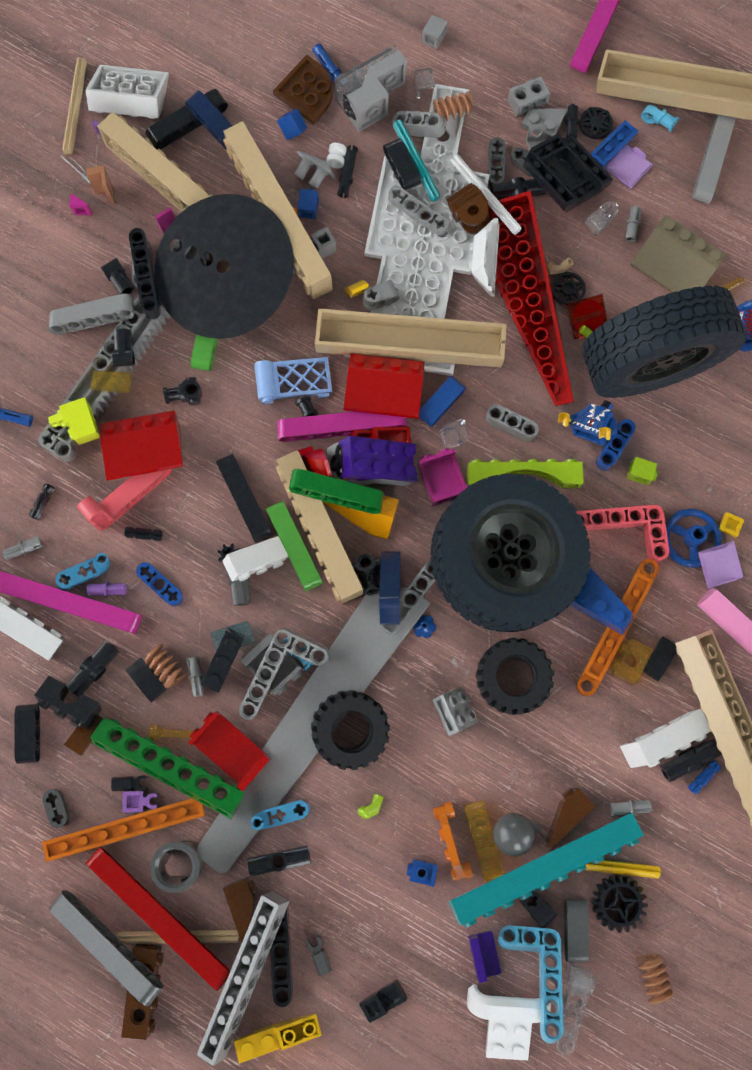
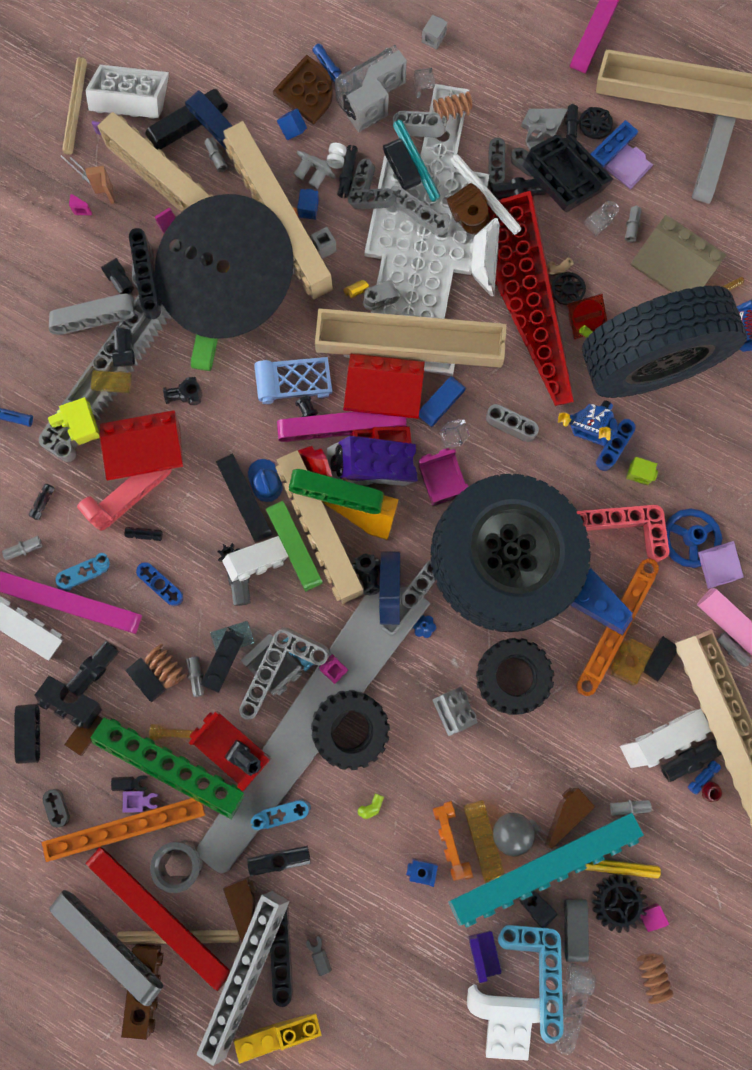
medium lavender axle [87,582,127,597] -> none
black slope [359,979,408,1023] -> none
lime arch [467,459,584,488] -> none
light grey brick [507,77,551,117] -> none
medium azure connector [641,105,679,132] -> none
yellow plate [719,512,744,538] -> none
none -> light grey axle [205,137,228,173]
none -> black piece [224,740,261,776]
none -> blue piece [248,459,283,502]
none -> dark pink slope [319,654,348,684]
none -> dark grey beam [348,159,397,209]
none -> dark pink slope [640,903,669,932]
none -> dark red plate [702,782,722,802]
none -> light grey axle [716,632,752,667]

